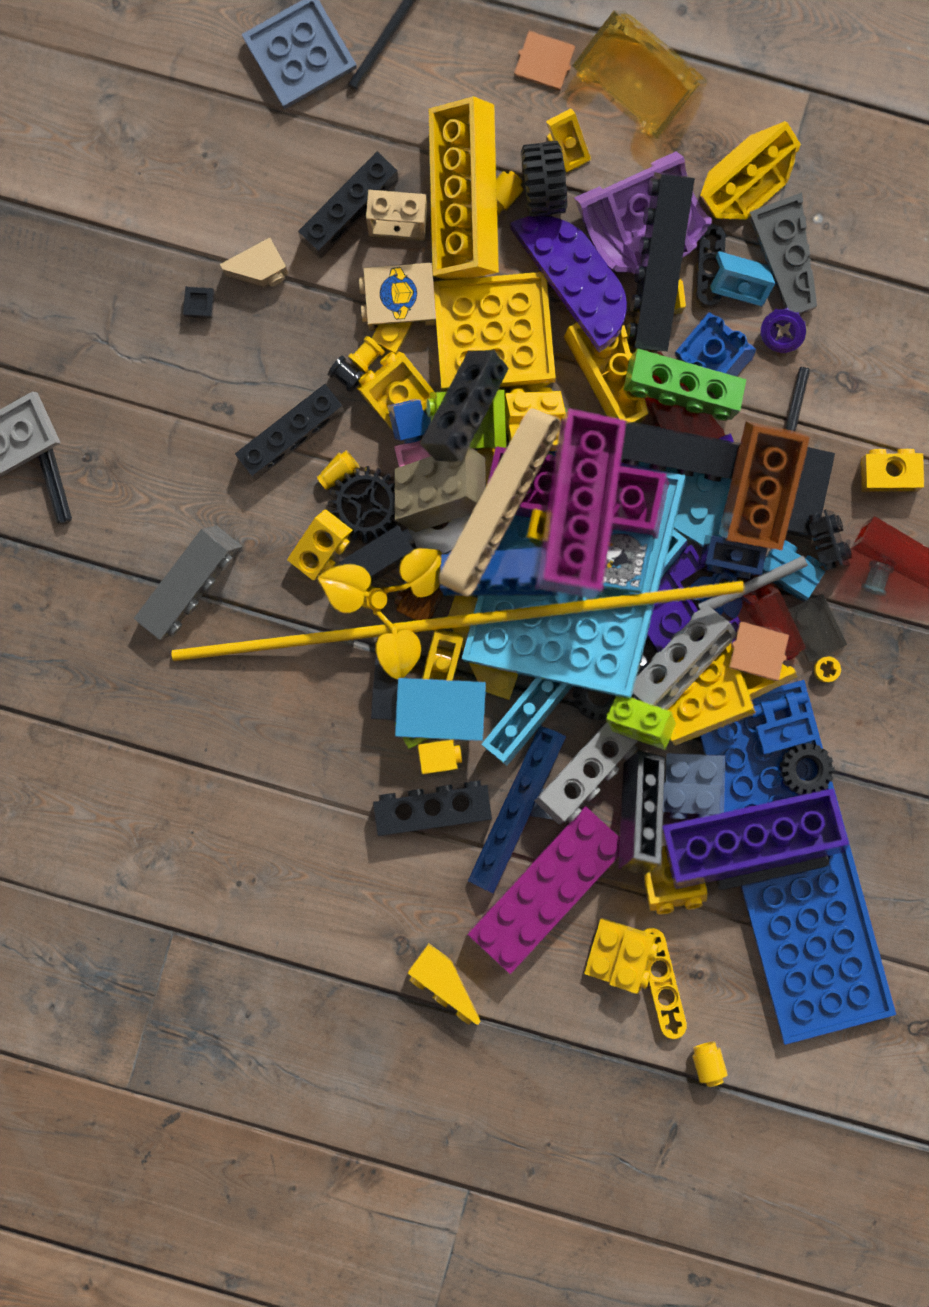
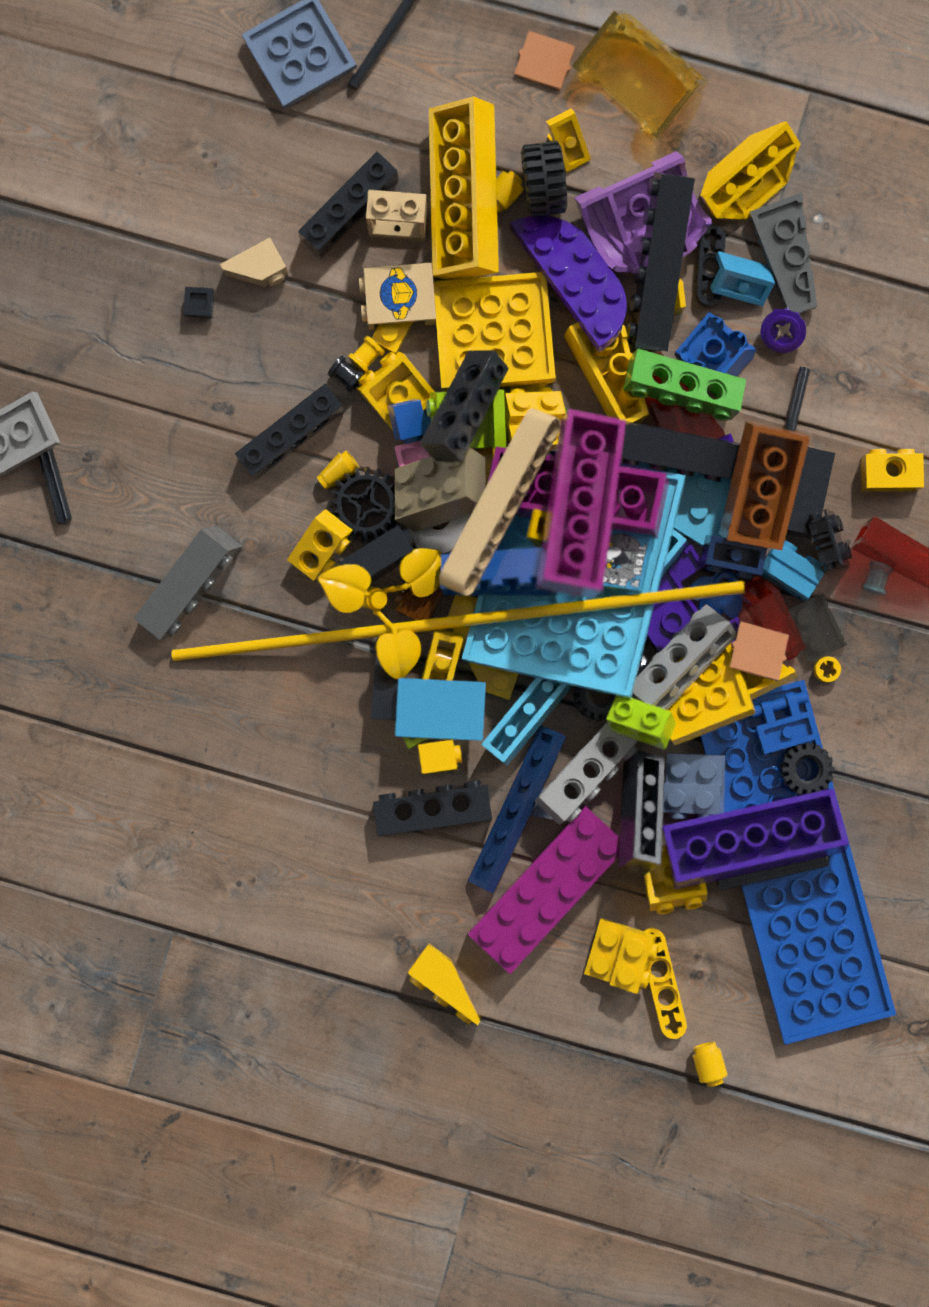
light grey bar [698,556,808,610] -> none

